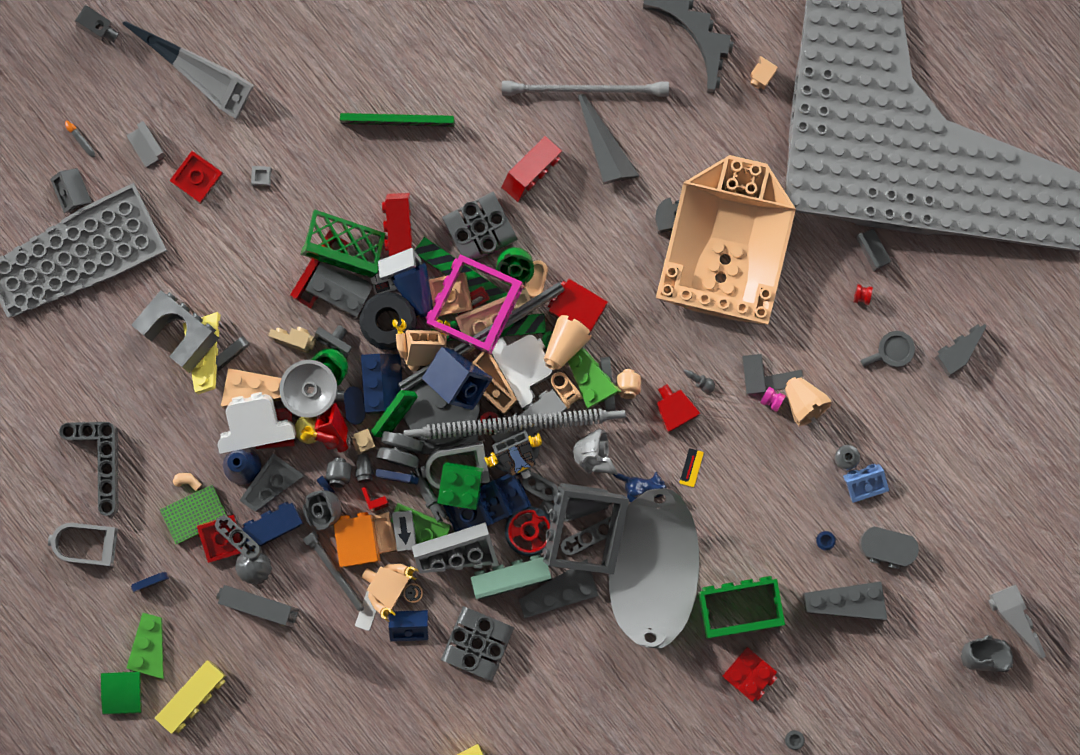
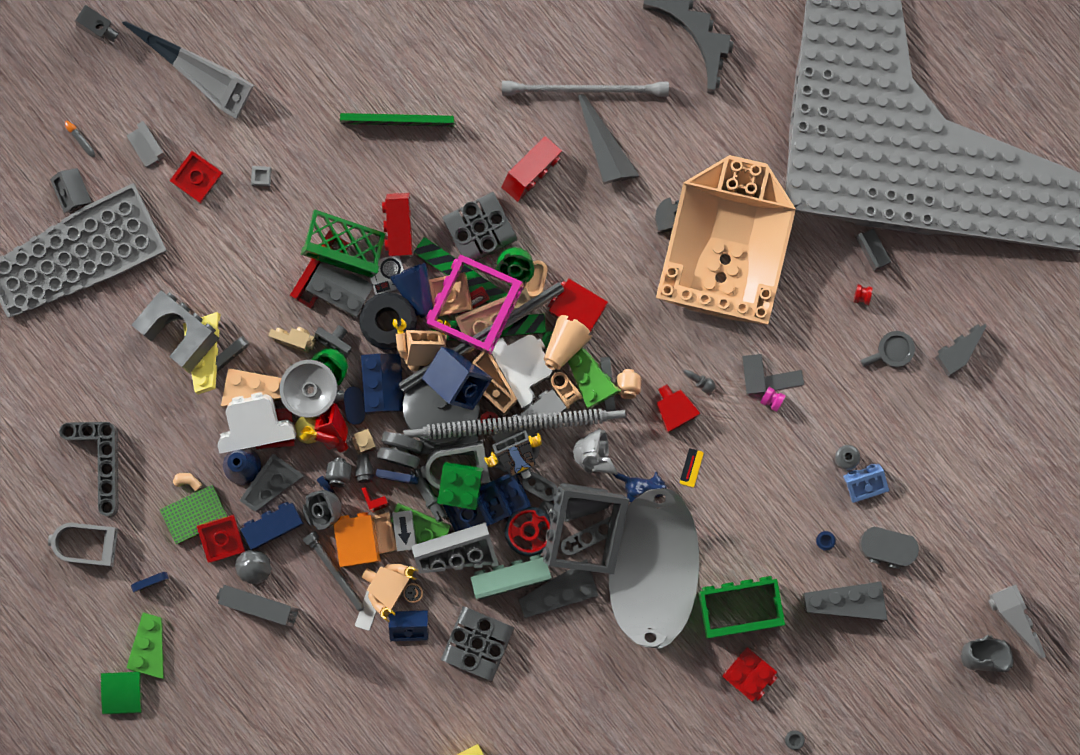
light yellow brick [155,660,226,734] -> none
dark grey beam [215,516,261,560] -> none
green plate [371,390,418,437] -> none
panel [378,248,421,280] -> none
light nougat window [750,56,778,90] -> none
light nougat cone [785,377,831,427] -> none

